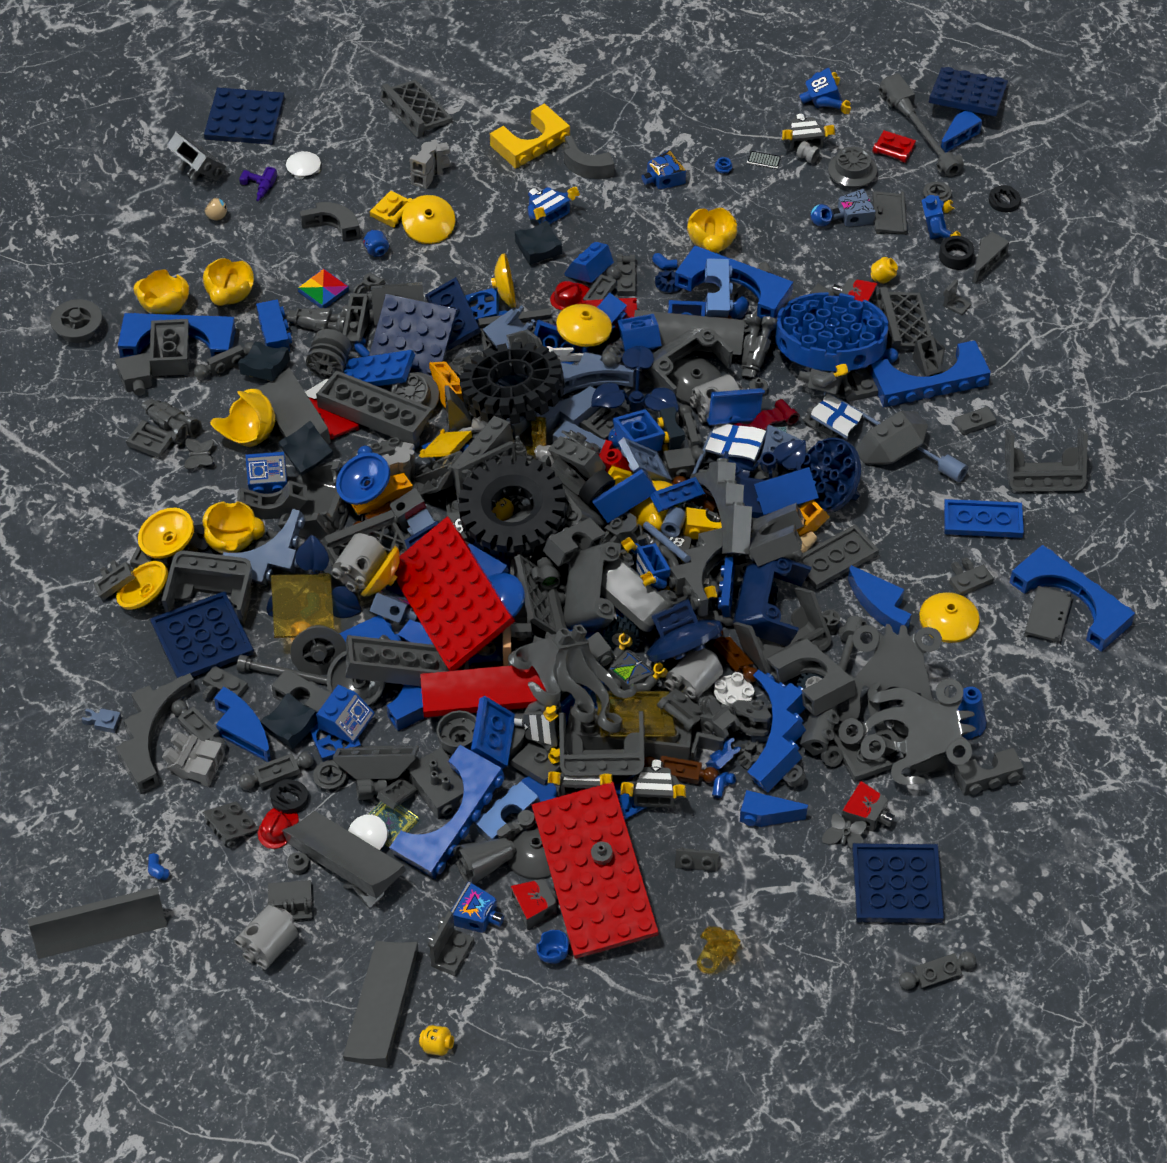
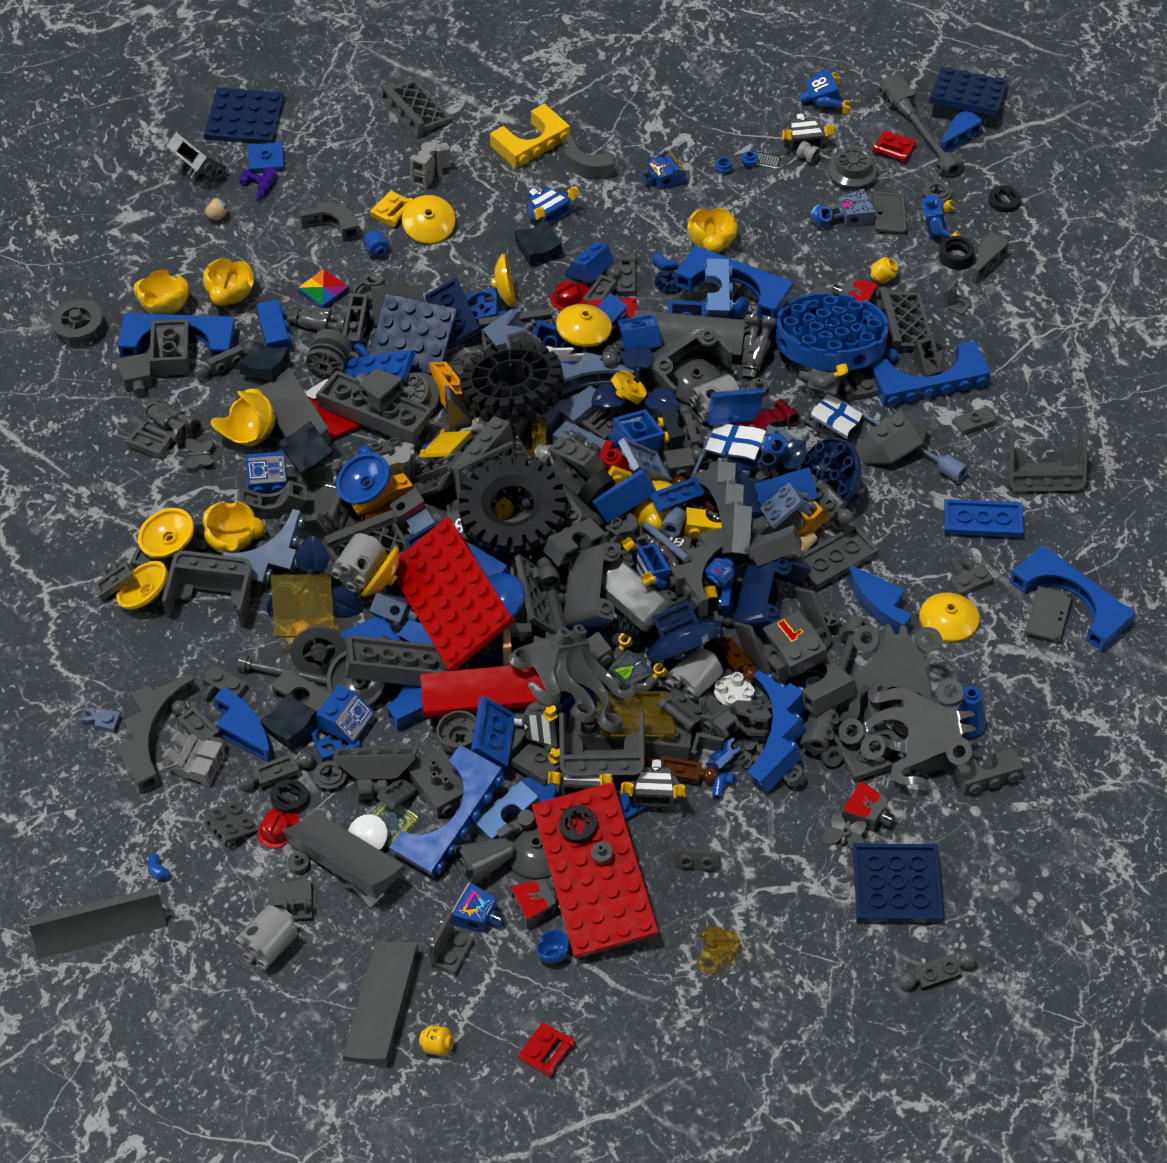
dark blue plate [150,591,254,679] -> none
white dish [286,151,321,179] -> none
blue slope [740,790,808,827] -> none
none -> blue plate [247,142,284,173]
none -> dark grey torso [356,369,403,412]
none -> red plate [518,1022,576,1078]
none -> black piece [559,805,598,843]
none -> yellow plate [611,370,647,405]
none -> blue head [705,558,735,588]
none -> blue plate [741,151,759,167]
none -> sand blue plate [760,482,817,529]
none -> blue head [761,433,788,458]
none -> dark grey slope [763,610,828,678]
none -> dark grey plate [812,474,853,524]

